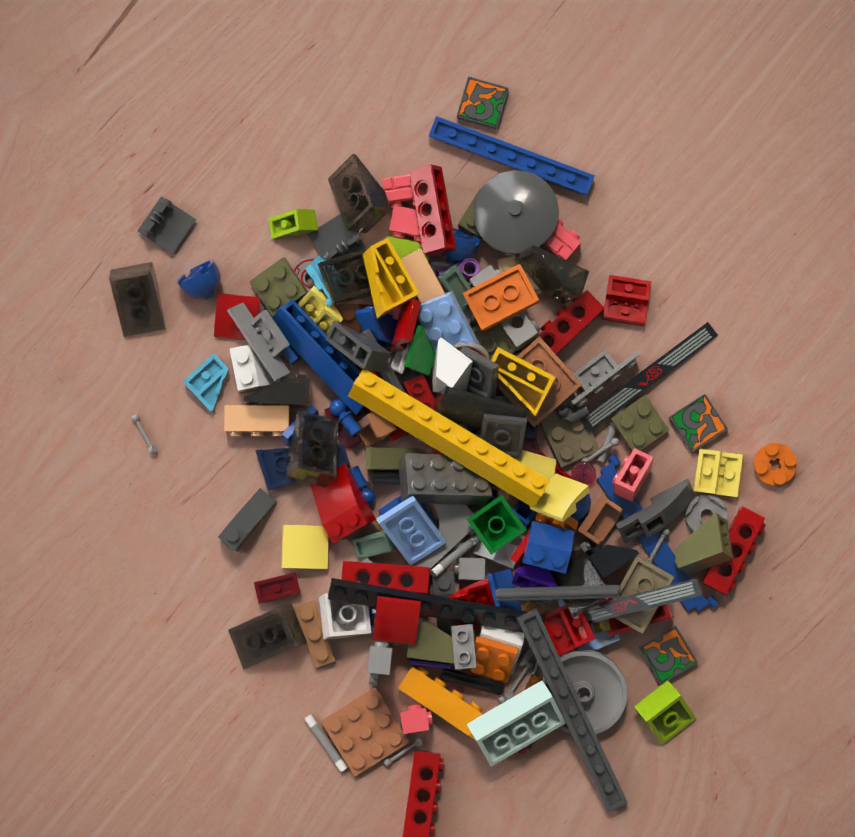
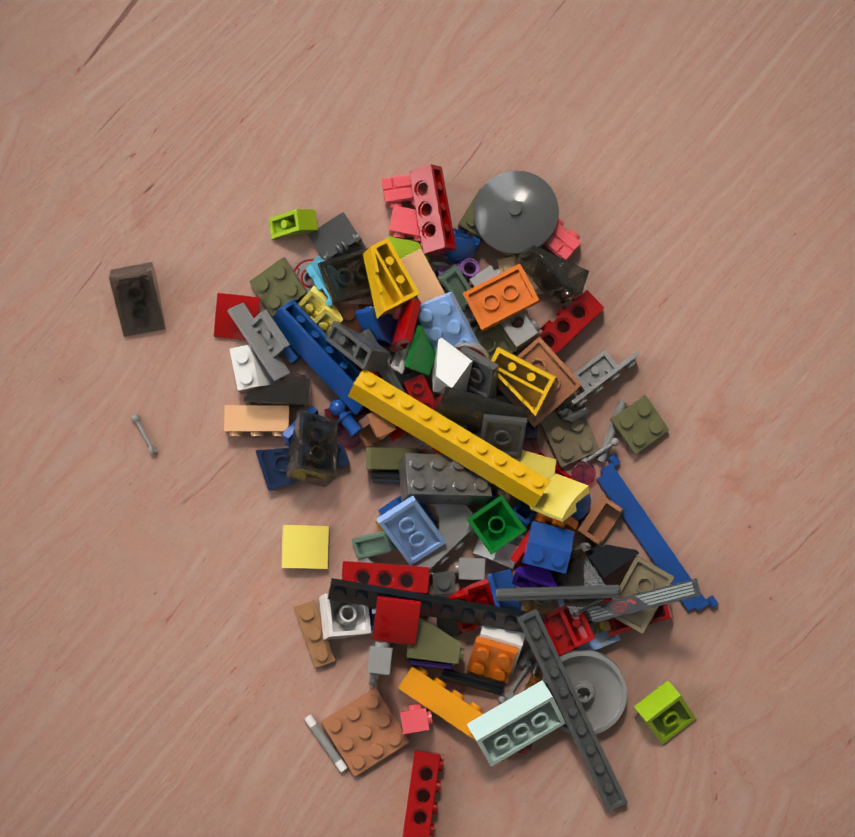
dark grey hinge [138,196,196,255] -> none
blue cylinder [177,260,221,300] -> none
medium azure wing [183,353,229,412] -> none
dark grey slope [218,488,277,551] -> none
clear smoke slope [228,604,307,670] -> none
dark red plate [254,572,301,603] -> none
red slope [310,464,376,543] -> none
clear smoke slope [328,154,392,233] -> none
blue pin [349,465,376,505] -> none
light grey hinge [384,738,423,767] -> none
blue plate [429,116,595,196] -> none
light grey bar [430,533,480,577] -> none
light grey hinge [451,624,477,670] -> none
tile [456,76,509,129] -> none
black sticker [580,322,718,432] -> none
red slope [602,275,651,326] -> none
coral brick [612,448,654,502] -> none
dark grey slope [616,479,695,543] -> none
tile [639,625,698,684] -> none
light grey hinge [646,528,670,563] -> none
tile [669,394,728,453] -> none
olive slope [675,513,733,575] -> none
light grey tile [685,495,728,532] -> none
light yellow slope [694,449,744,498] -> none
red brick [701,506,766,595] -> none
orange plate [753,443,797,486] -> none

